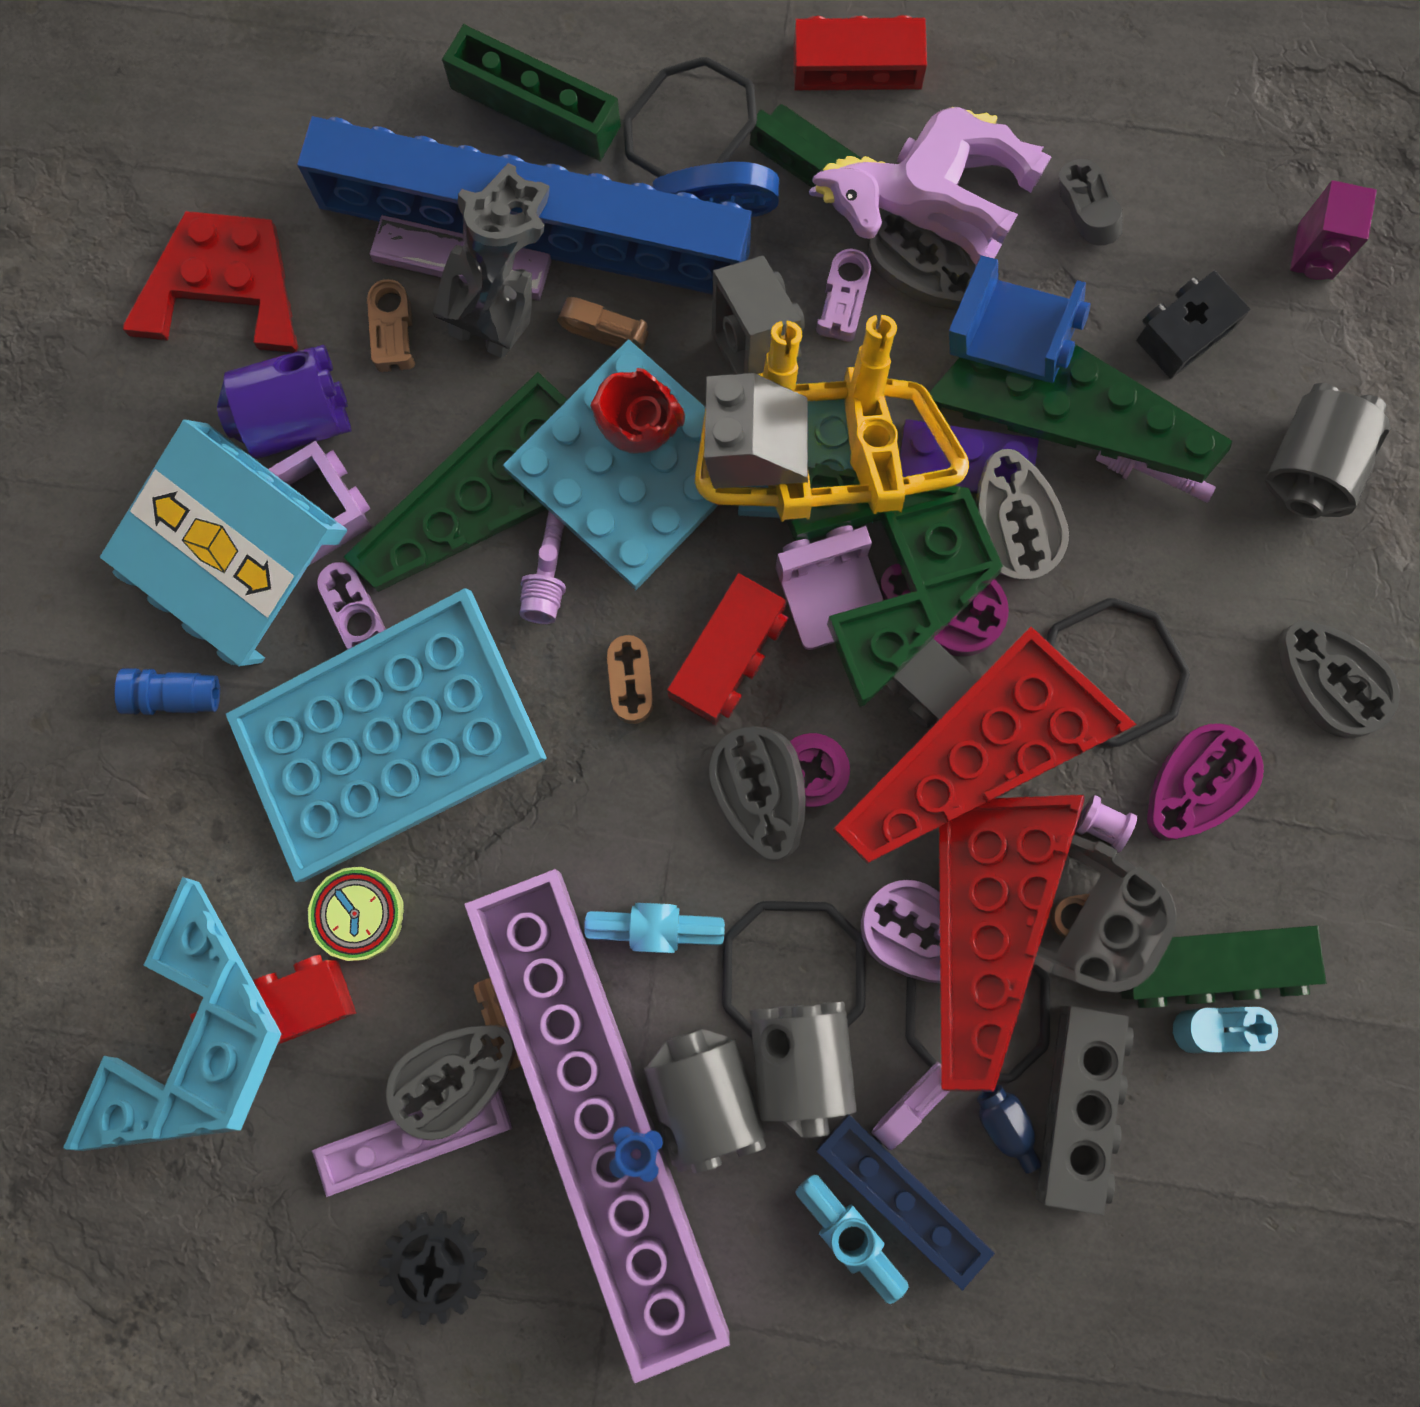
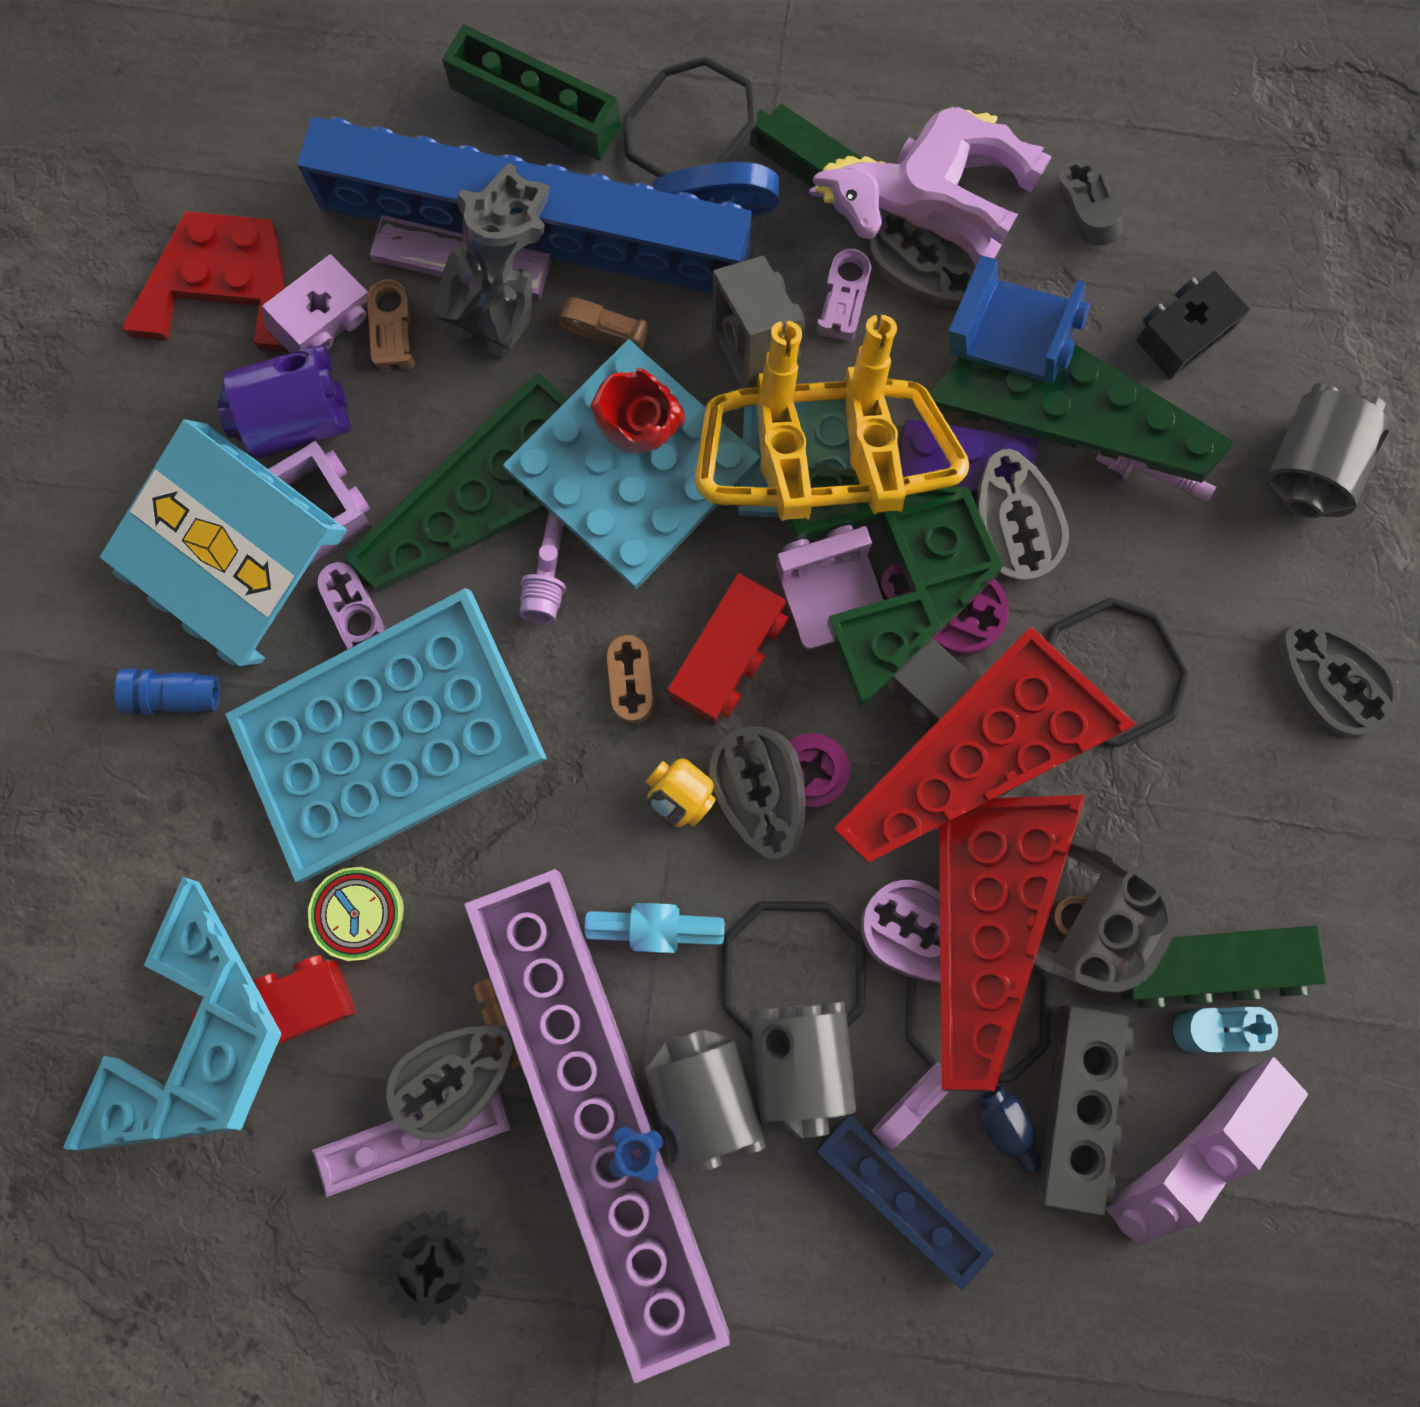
dark grey slope [704,373,808,489] -> none
red brick [794,15,927,90] -> none
medium azure axle [796,1174,909,1304] -> none
lavender bush [1075,795,1137,853] -> none
magenta piece [1147,723,1264,841] -> none
magenta brick [1290,180,1377,280] -> none
none -> lavender brick [262,254,368,353]
none -> yellow head [645,758,716,828]
none -> lavender arch [1105,1057,1308,1246]

